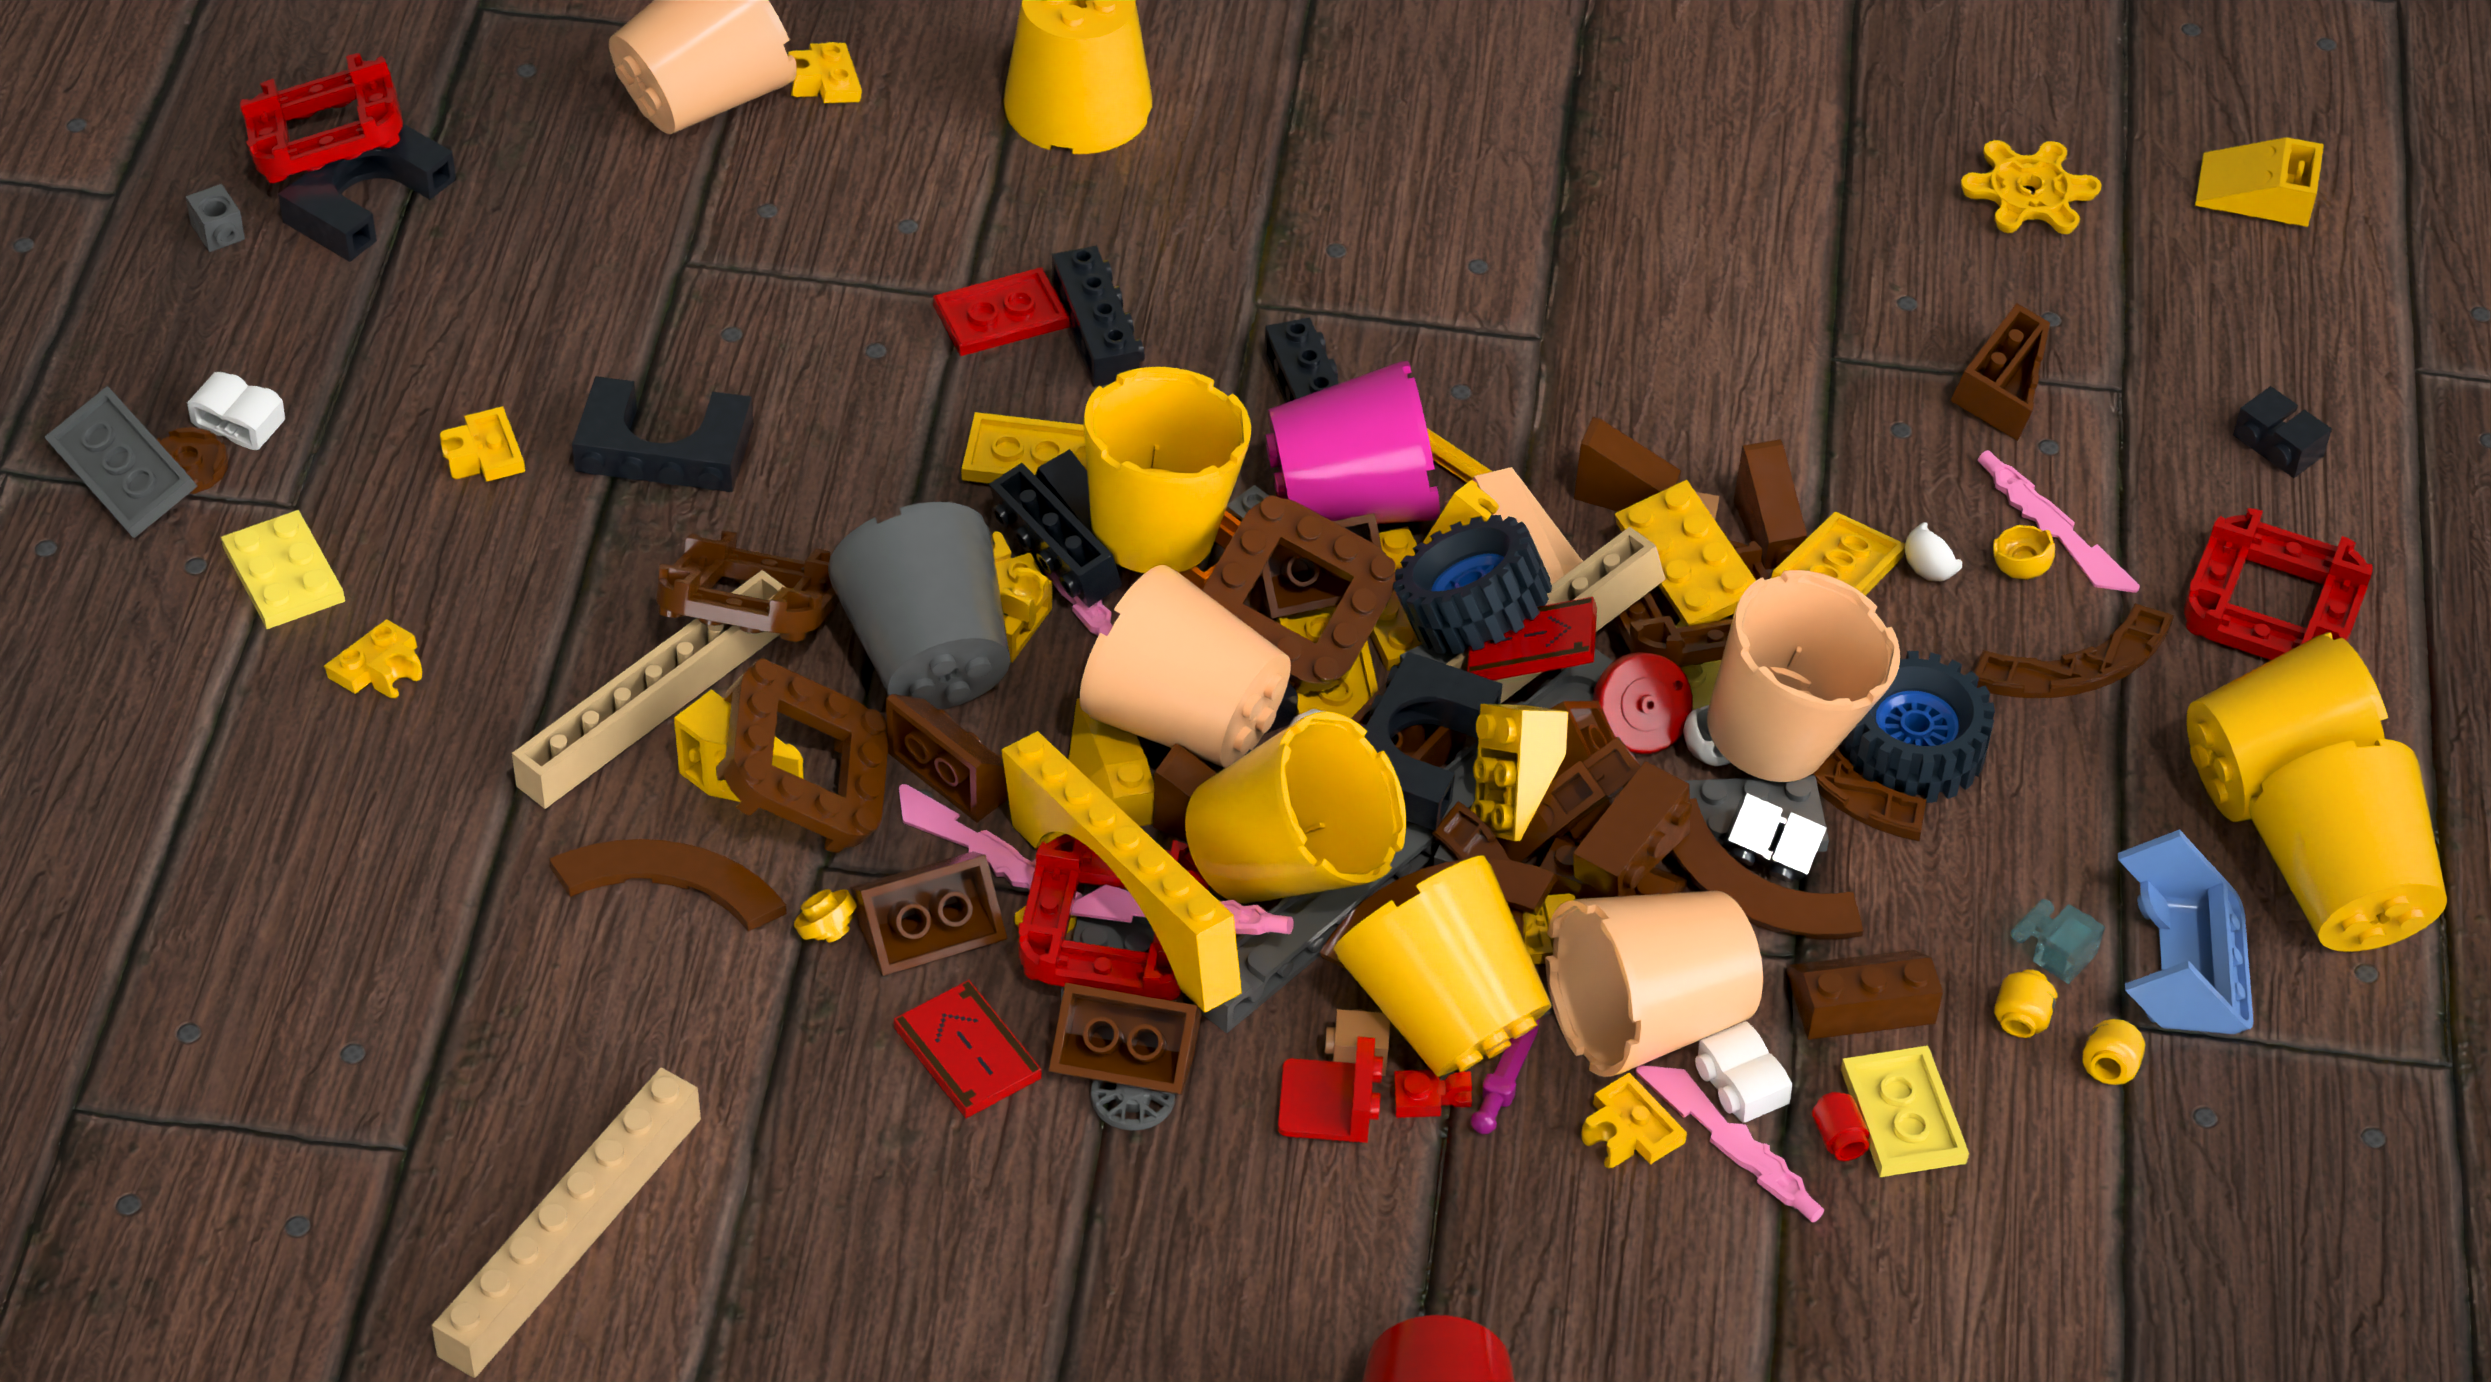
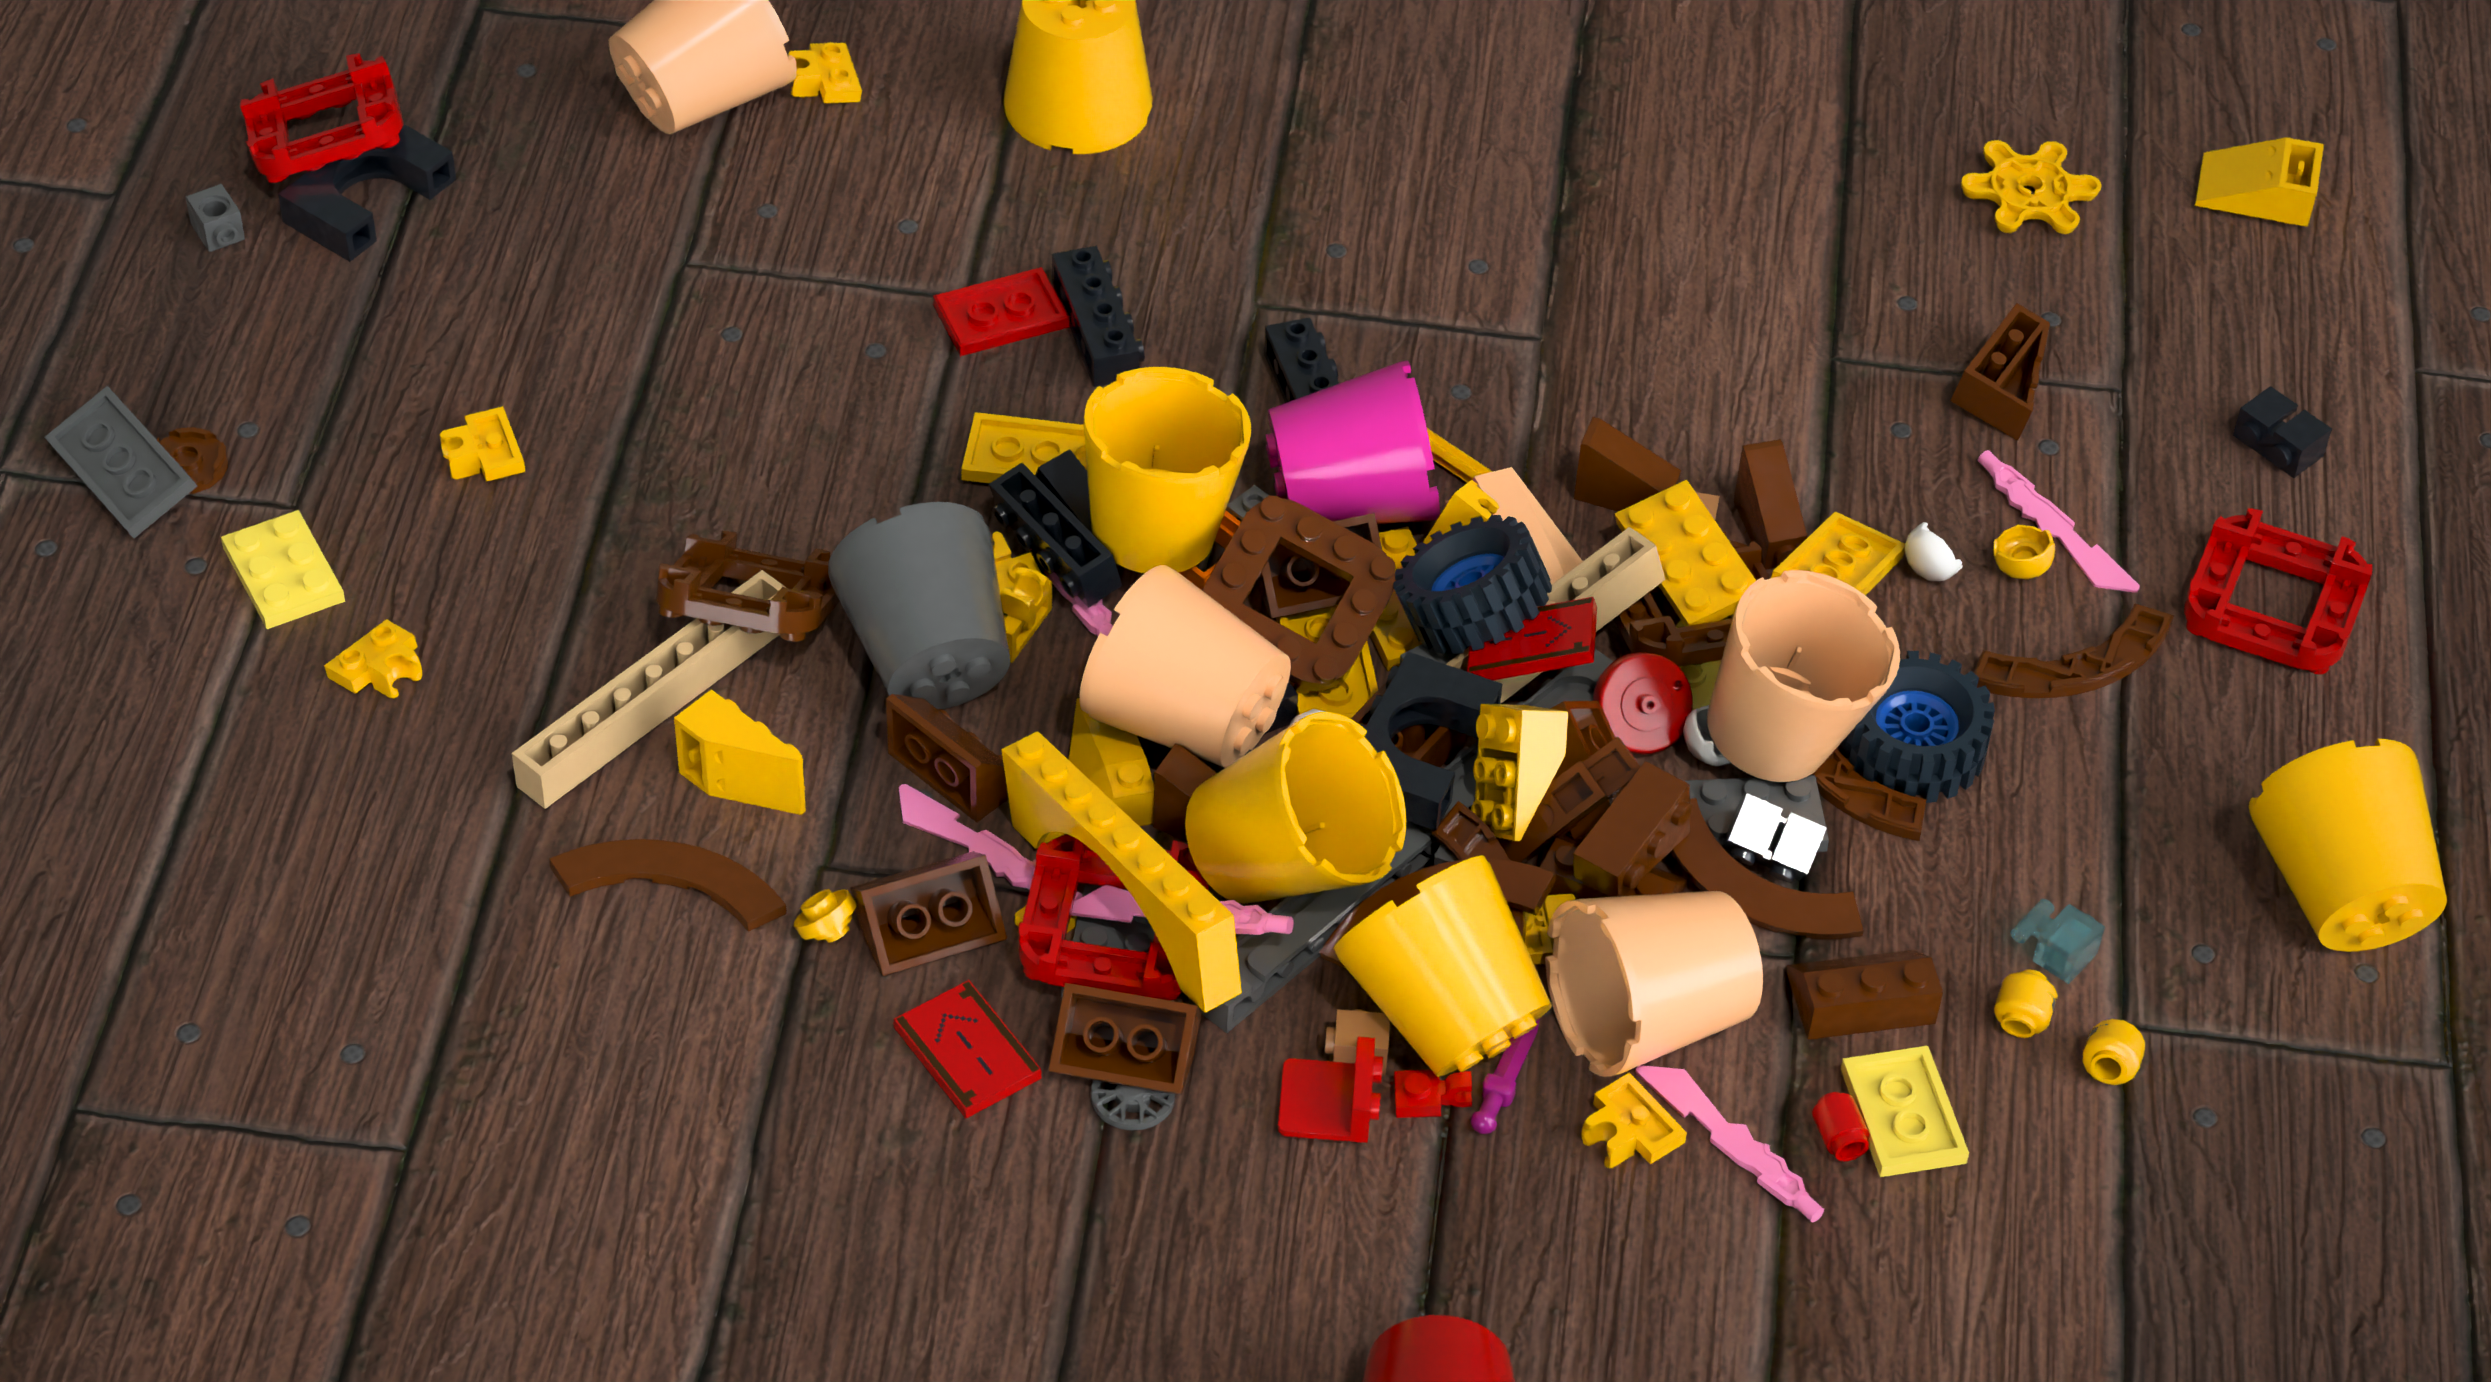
white brick [187,372,285,450] -> none
tan brick [432,1067,701,1378] -> none
black arch [572,376,754,492] -> none
reddish brown plate [716,659,888,853] -> none
white brick [1695,1021,1792,1123] -> none
medium blue windscreen [2118,829,2253,1034] -> none
yellow cone [2187,632,2388,822] -> none

